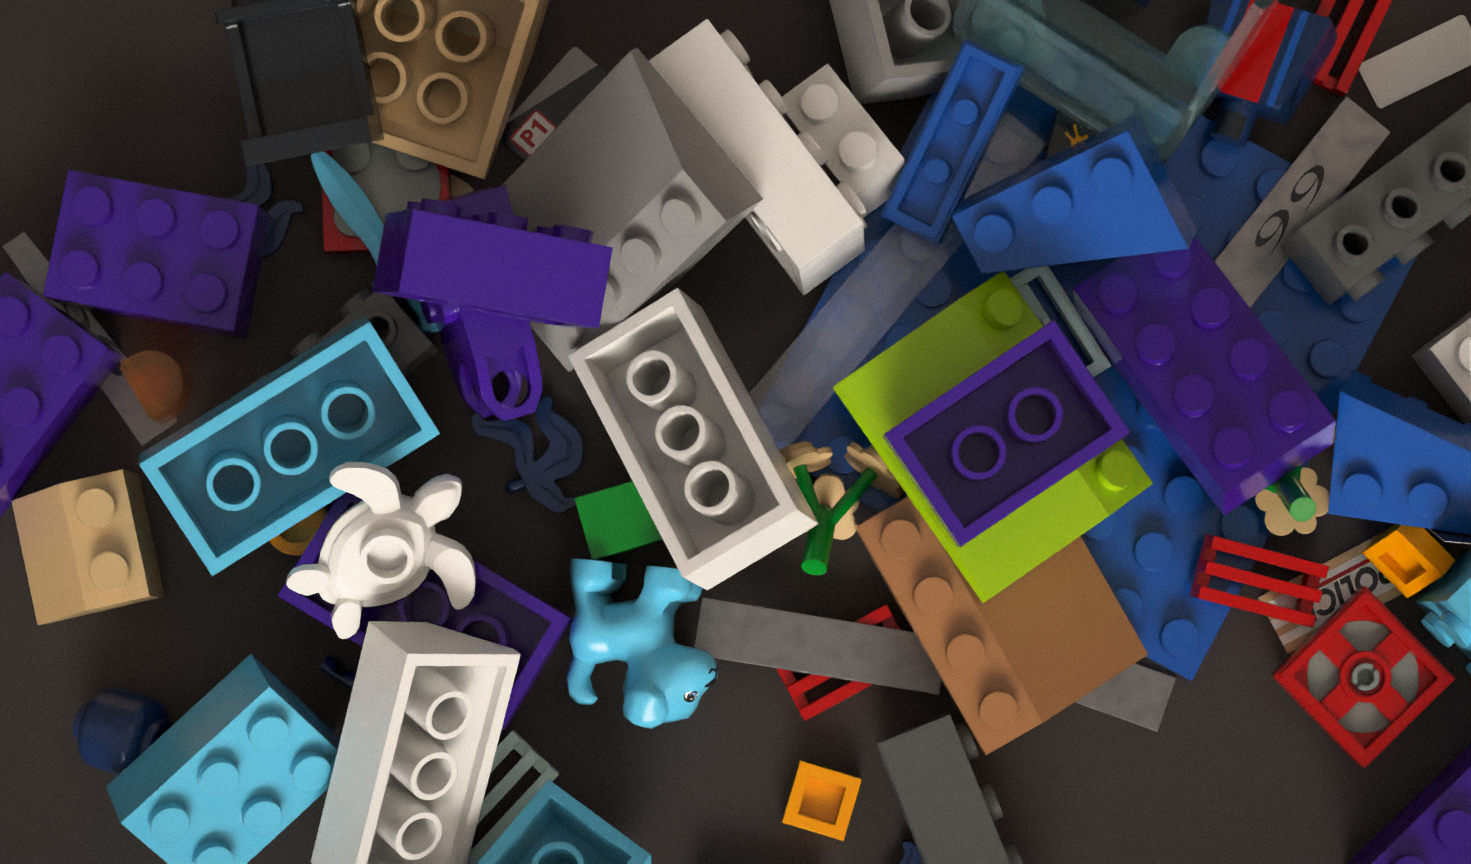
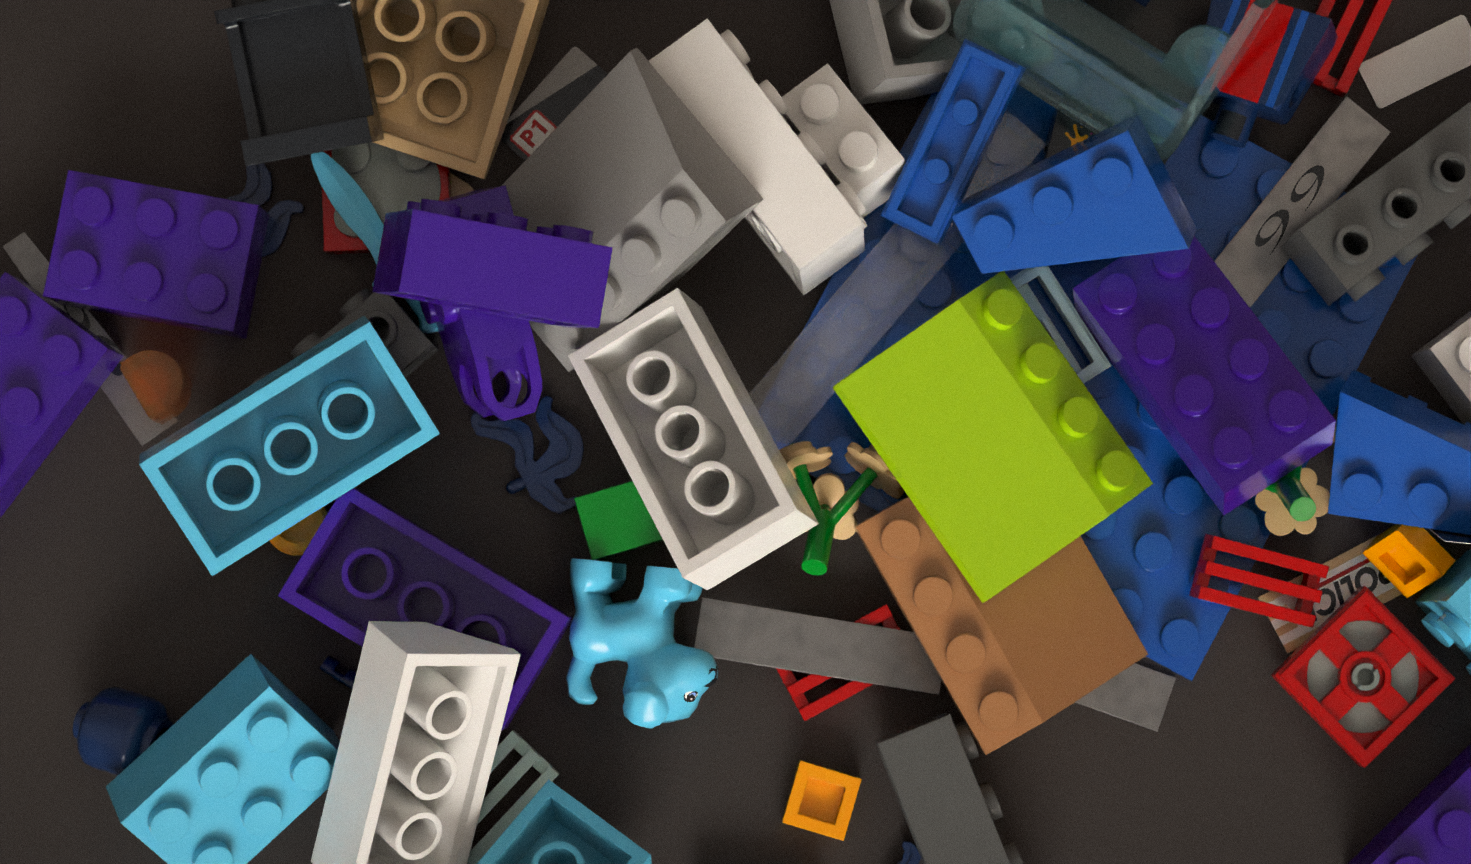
tan slope [11,469,165,625] -> none
white animal [286,462,476,639] -> none
dark purple brick [883,320,1131,547] -> none

